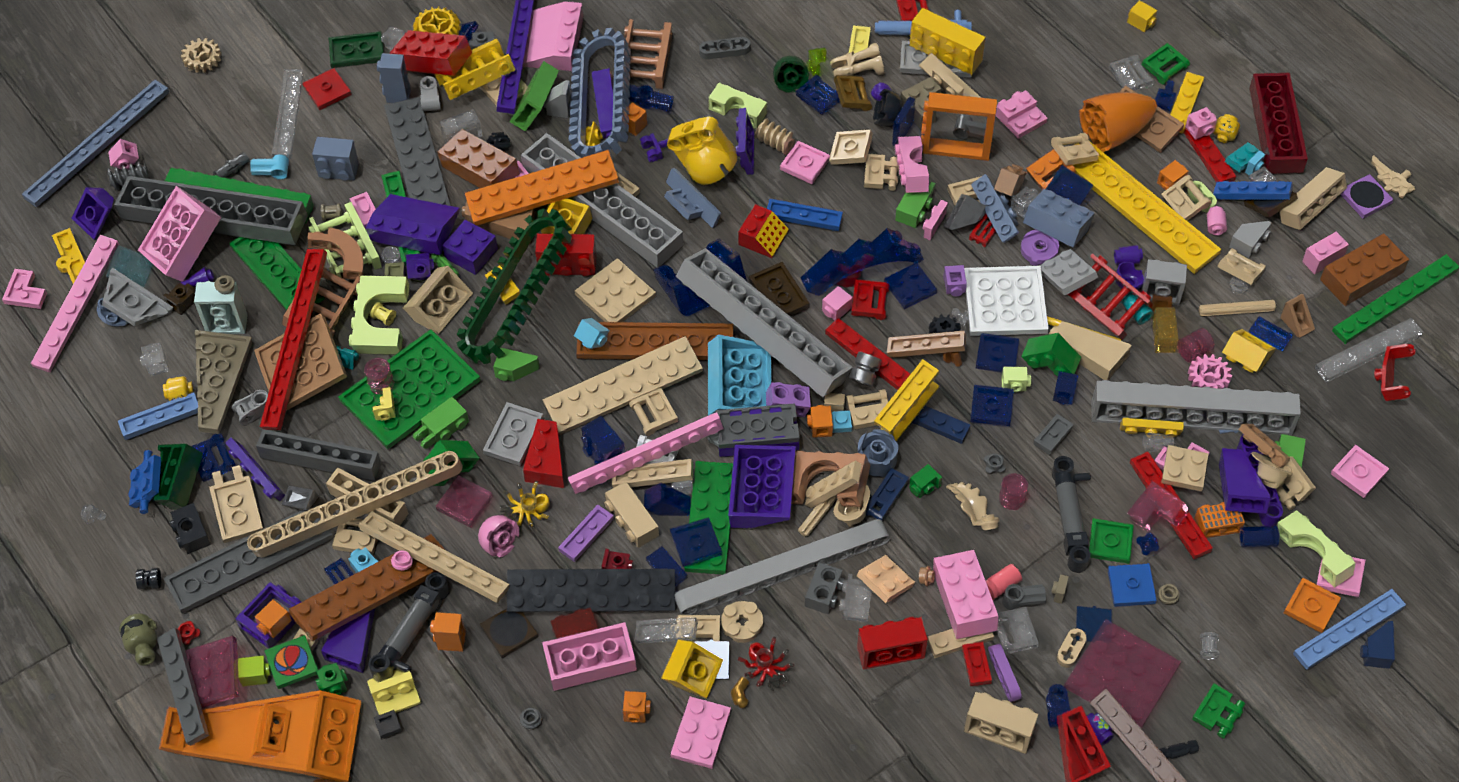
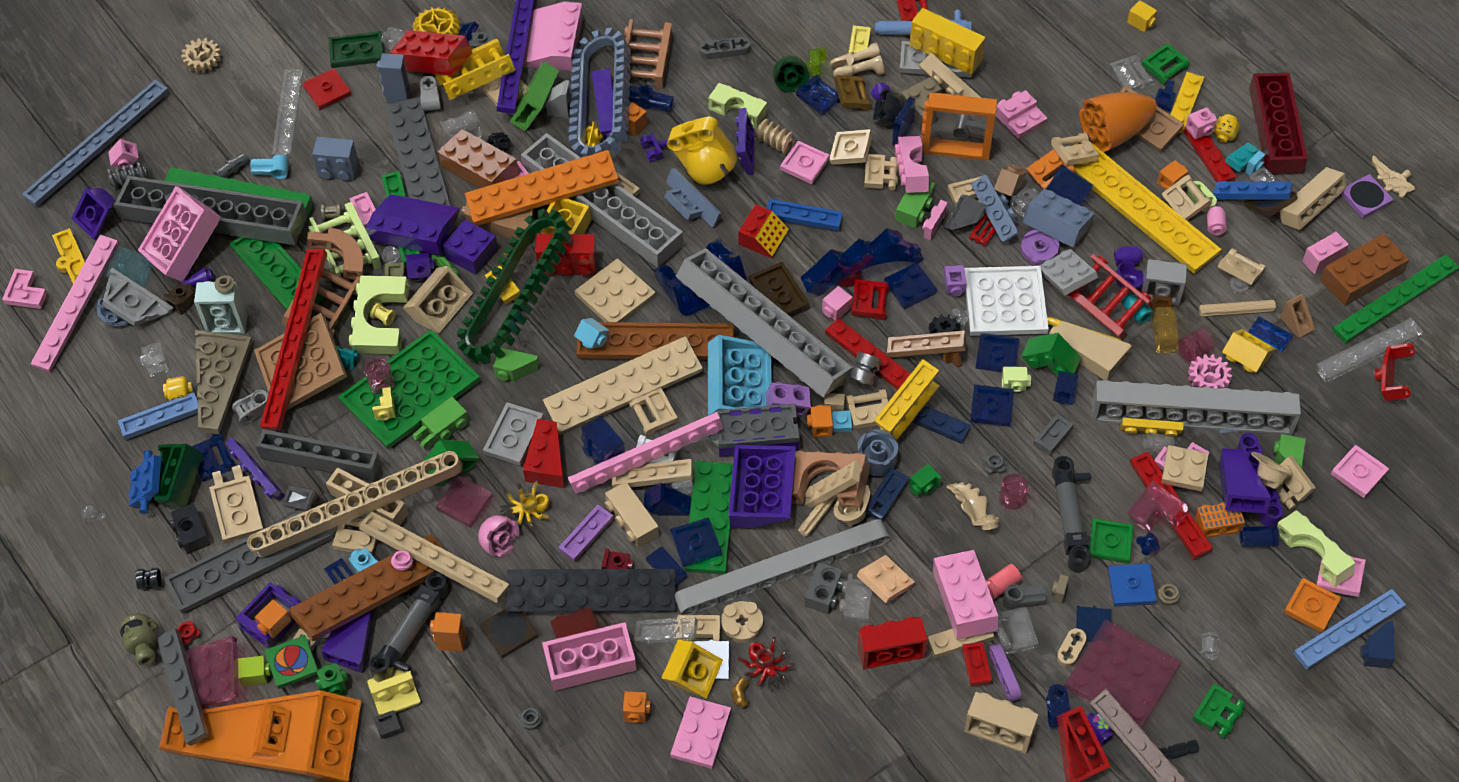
medium nougat plate [919,566,935,586] -> none
light grey slope [1229,221,1271,258] -> none
medium nougat hinge [1238,424,1290,467] -> none

